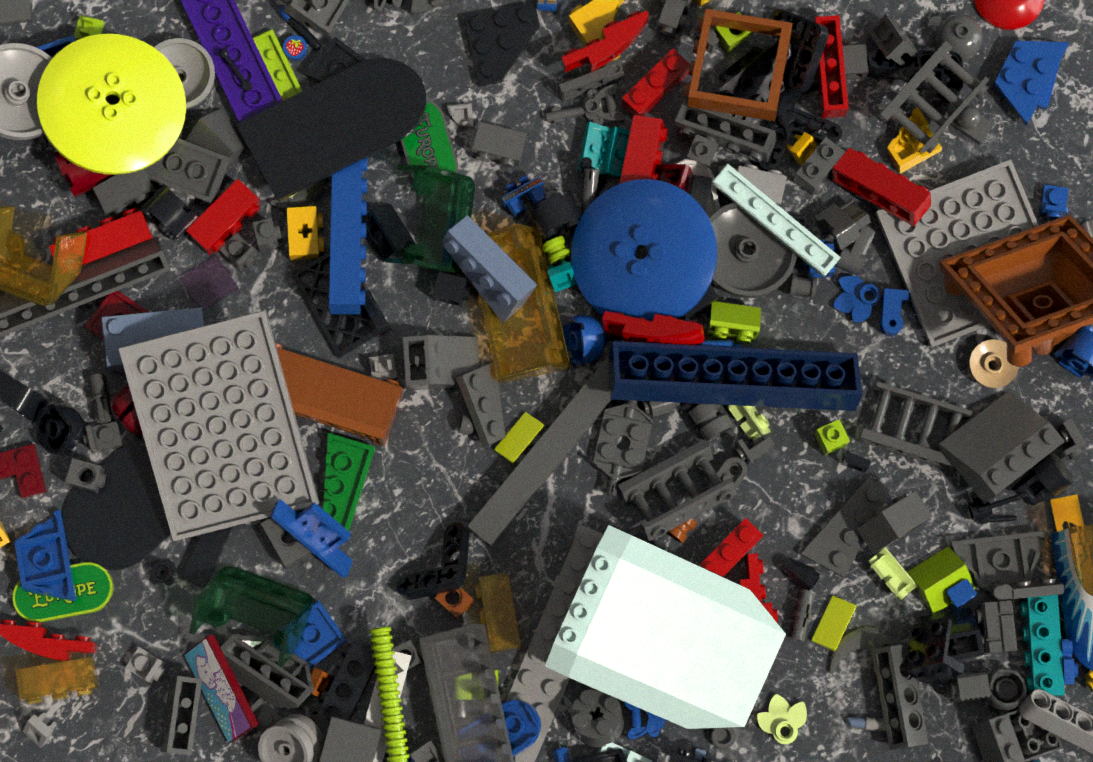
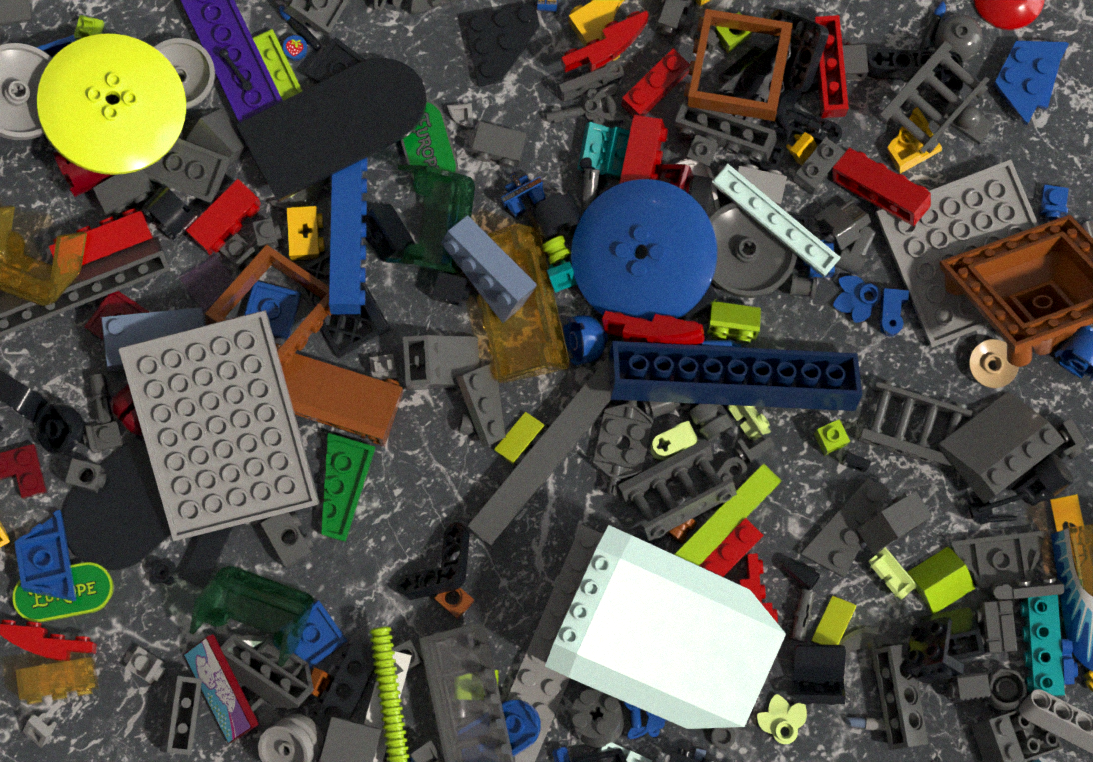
blue bracket [270,499,353,578] -> none
clear yellow brick [474,572,521,654] -> none
dark grey hinge [868,14,919,65] -> none
blue slope [947,579,977,610] -> none
none -> dark orange window [205,244,332,367]
none -> blue tile [244,281,302,340]
none -> yellowish green piece [650,421,699,460]
none -> lime beam [674,464,782,566]
none -> black bracket [792,644,846,705]
none -> black piece [919,2,946,50]

